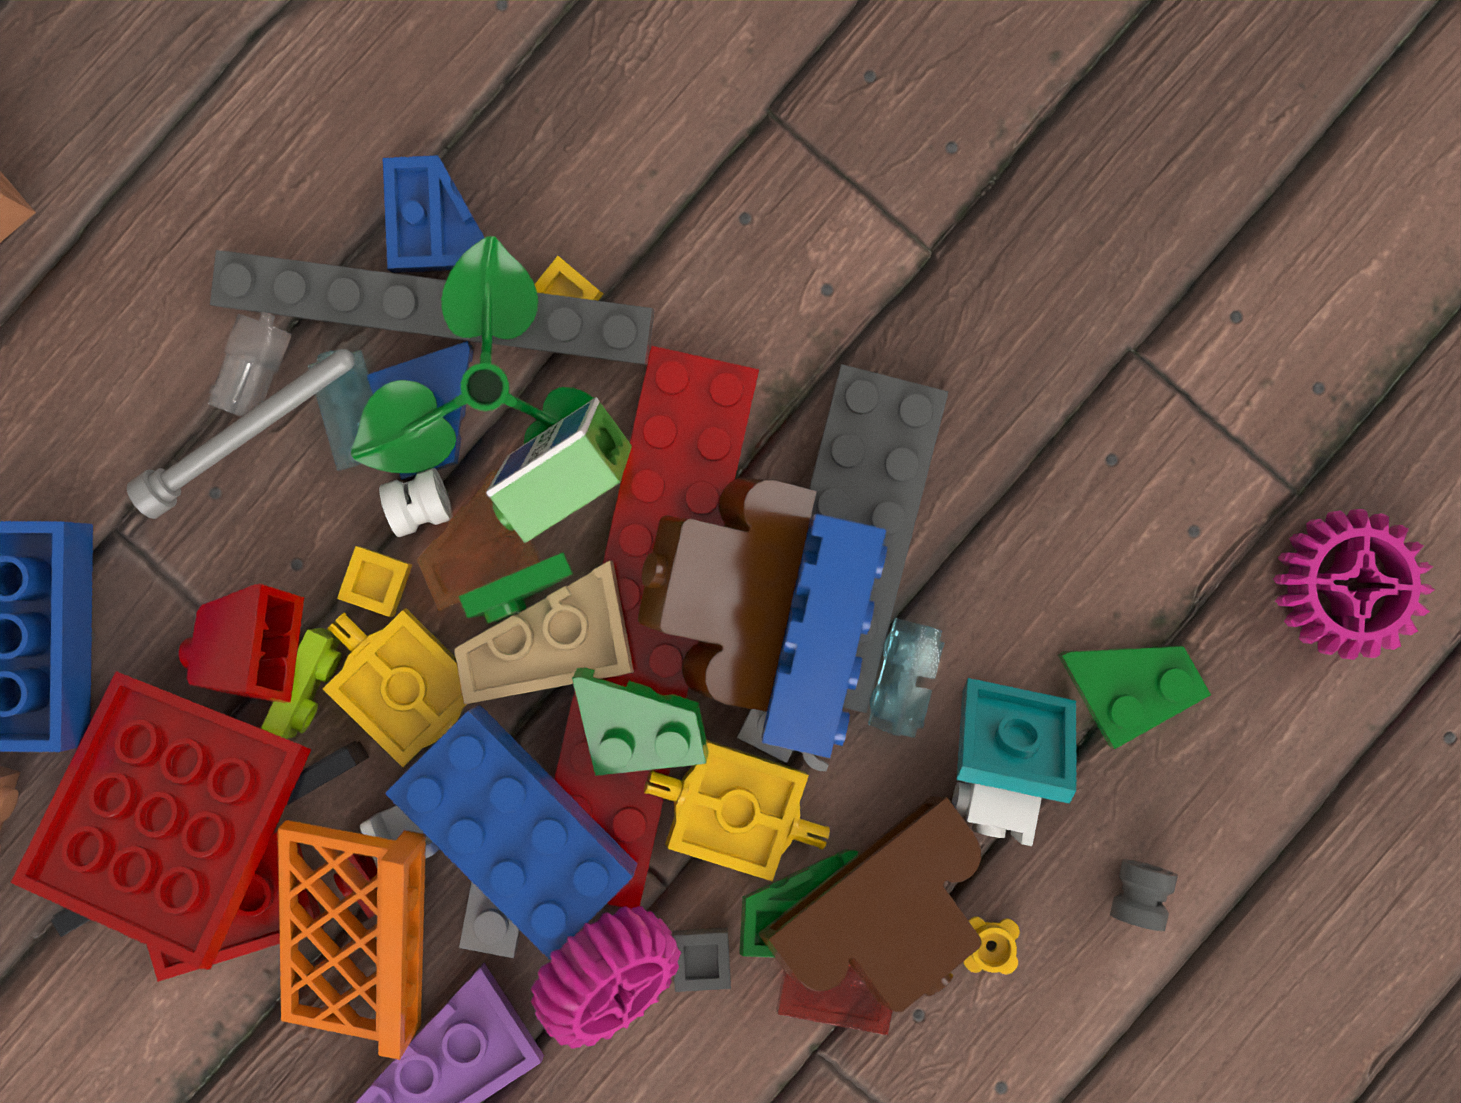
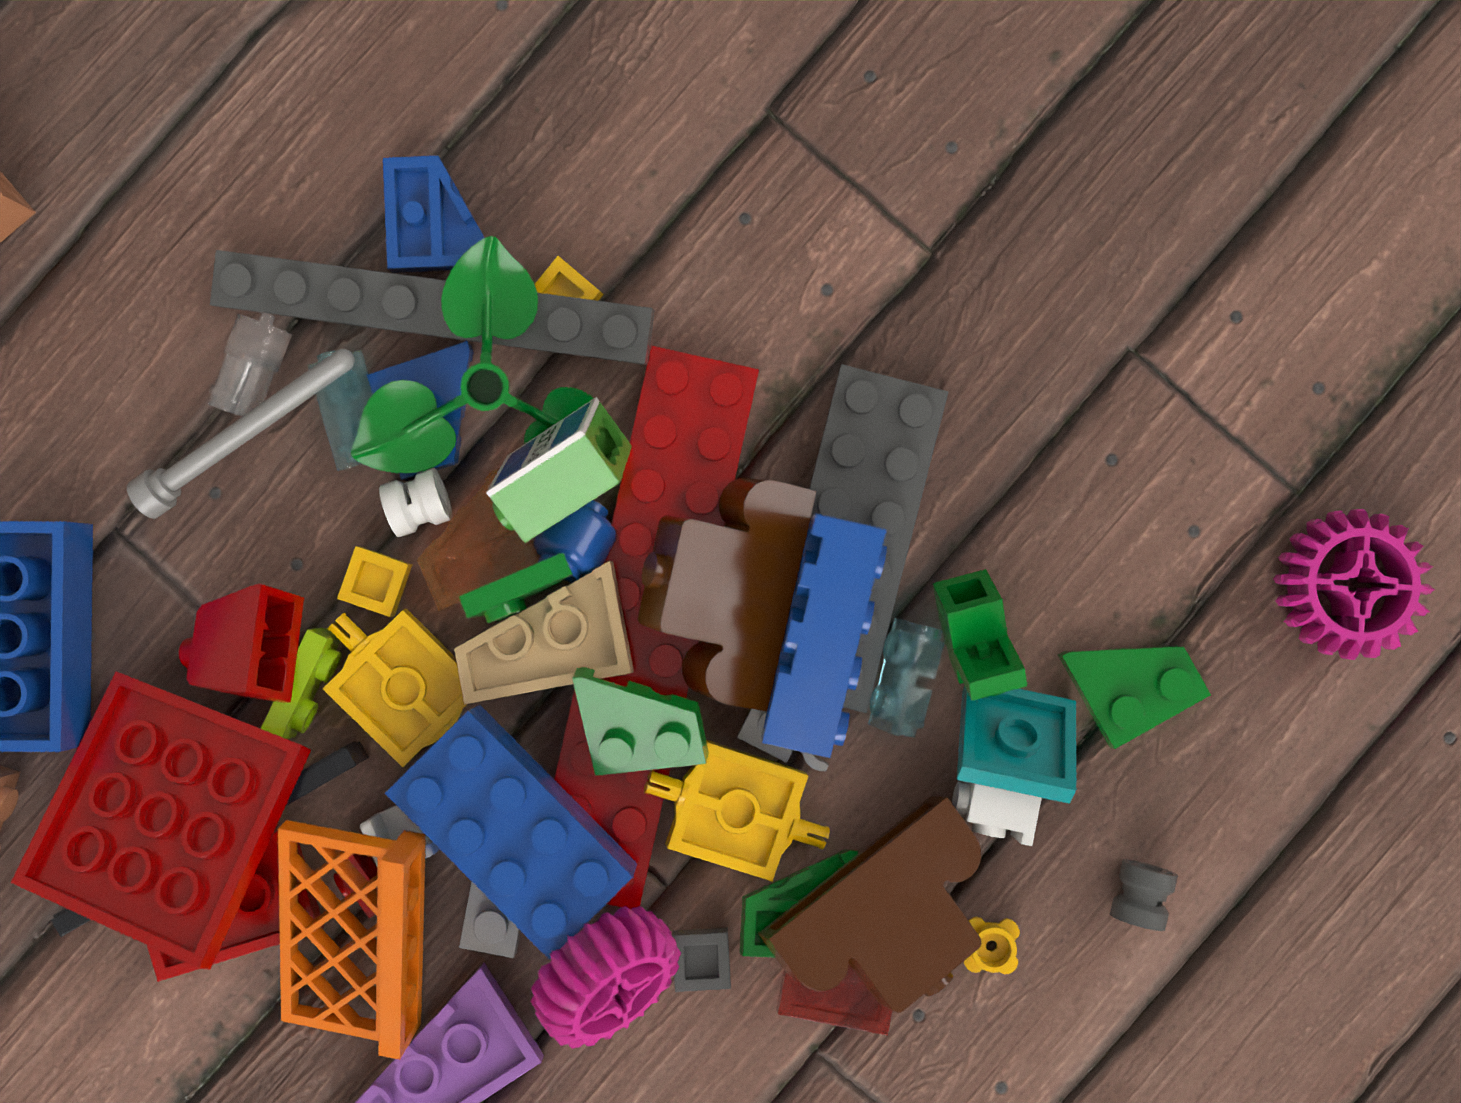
none -> blue head [534,500,617,583]
none -> green brick [933,569,1027,701]

